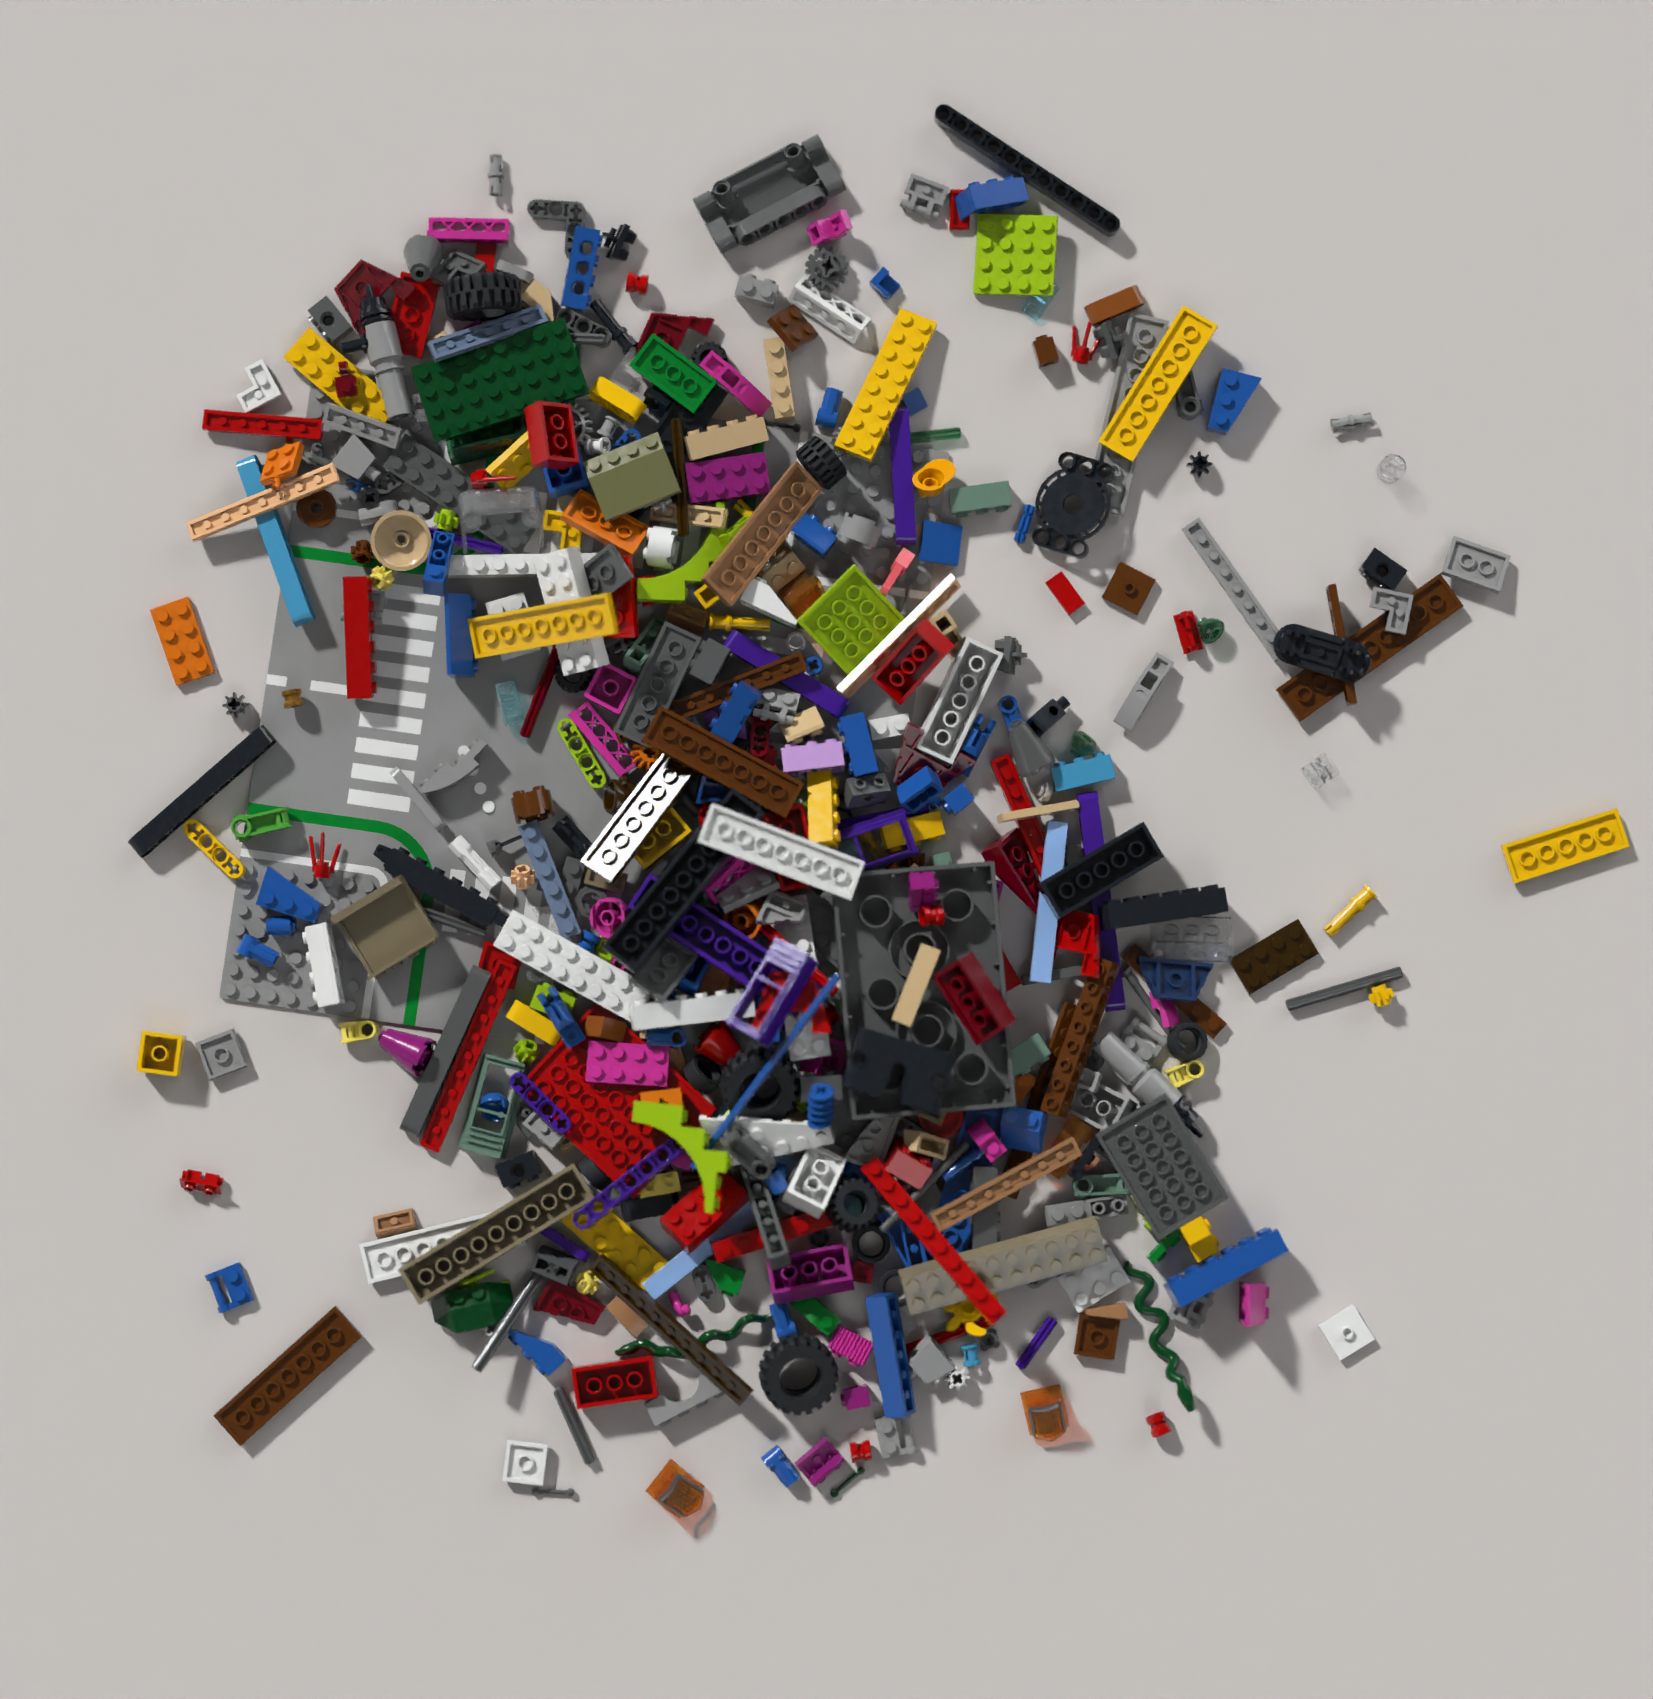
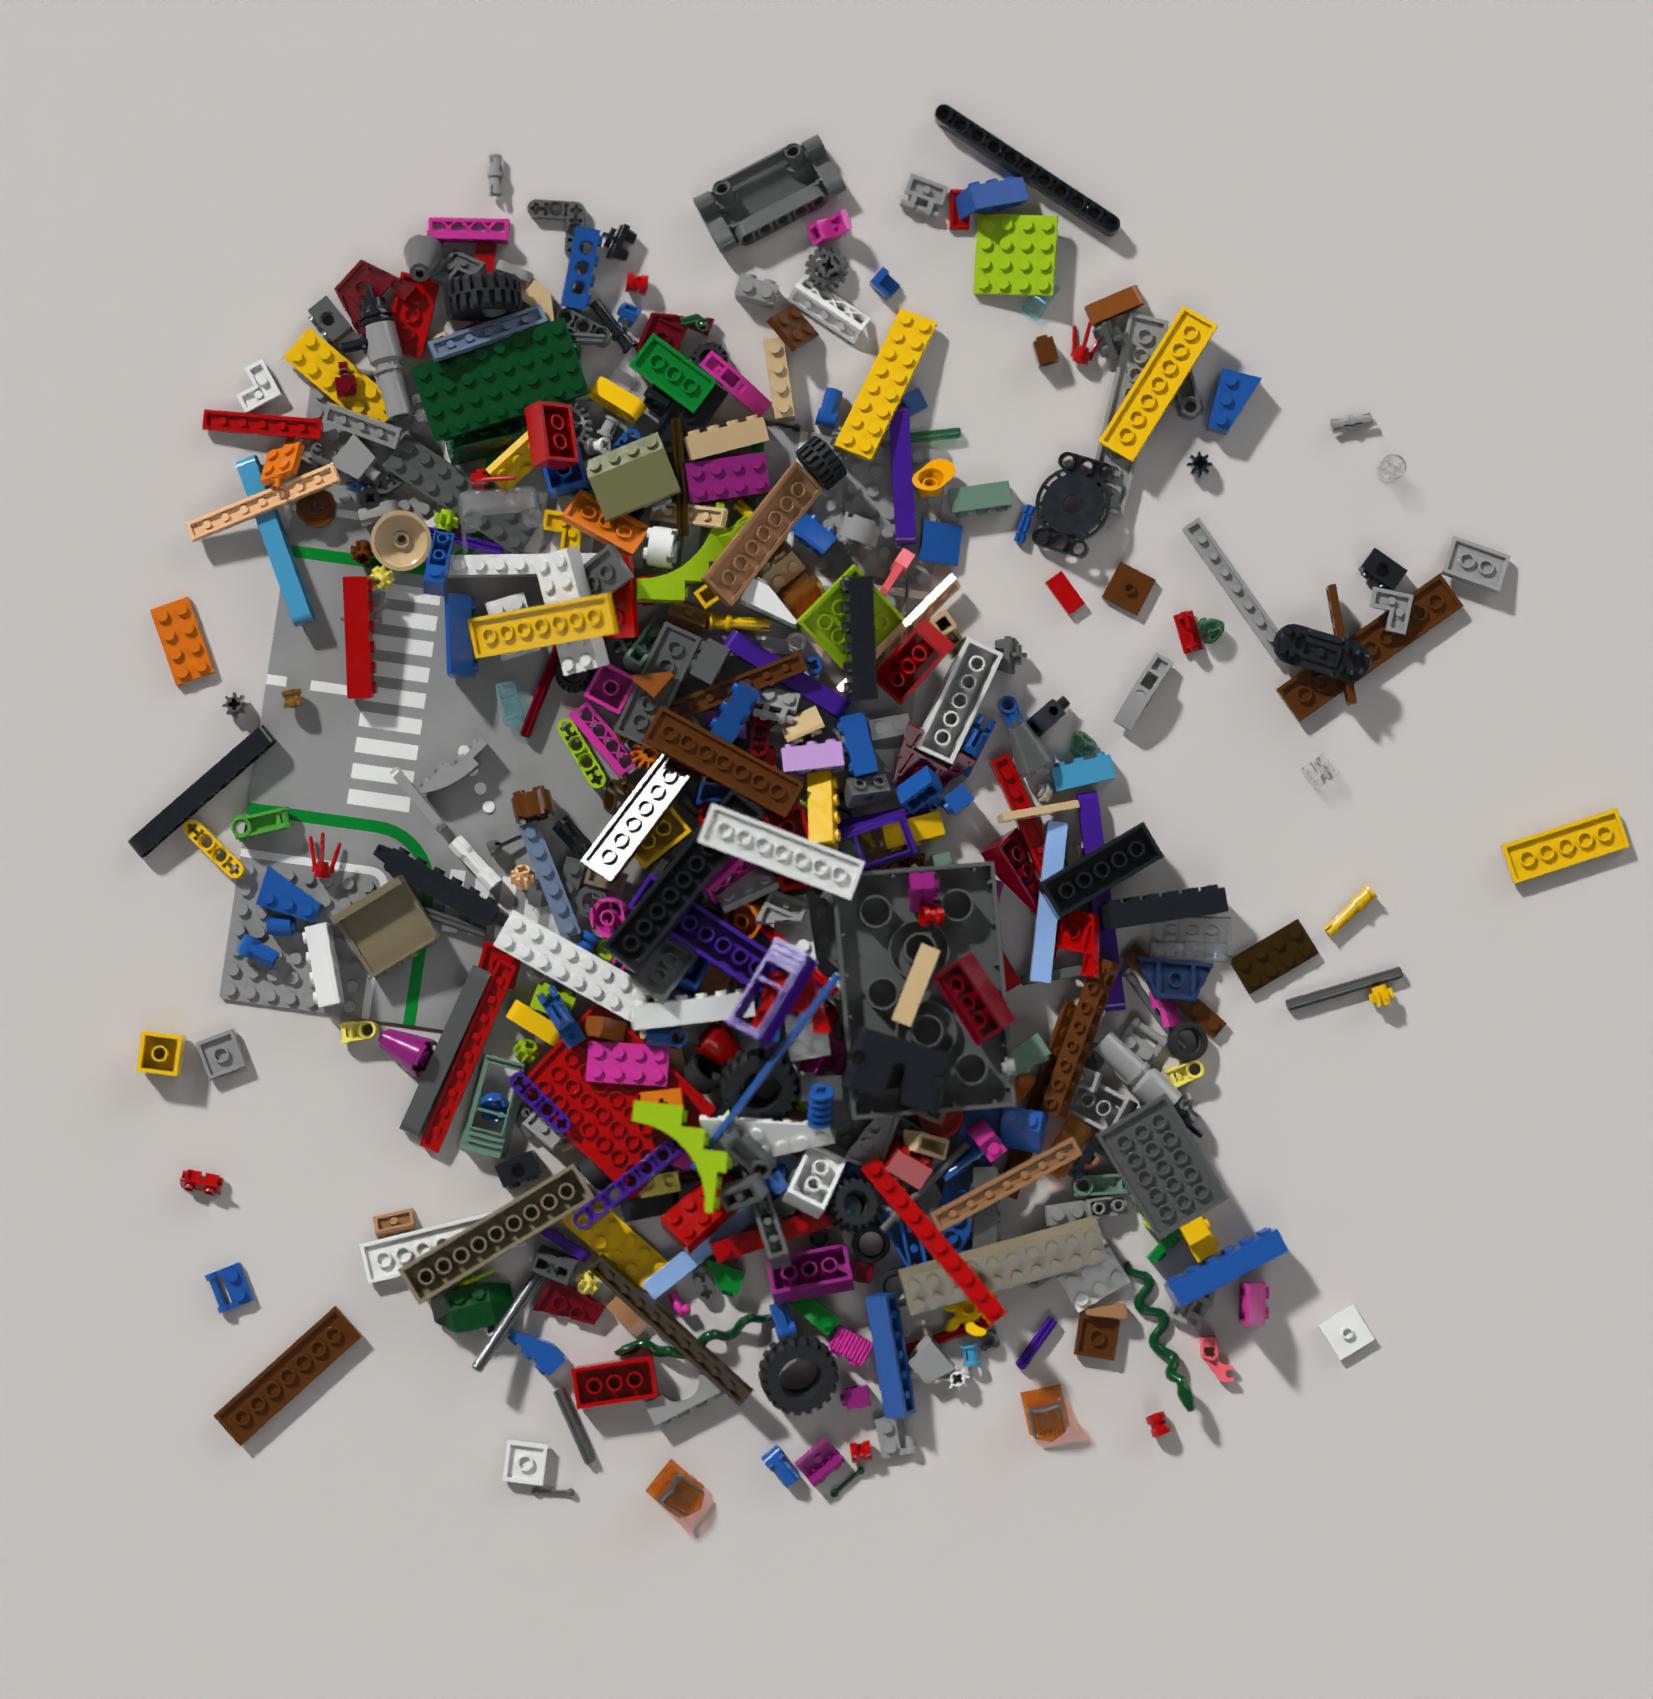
none -> blue tile [617,301,642,328]
none -> dark orange slope [632,672,675,700]
none -> dark green arm [680,314,709,332]
none -> dark grey brick [717,1172,769,1212]
none -> black brick [839,575,878,700]
none -> light grey plate [1002,1058,1016,1078]
none -> coral piece [1199,1335,1234,1383]

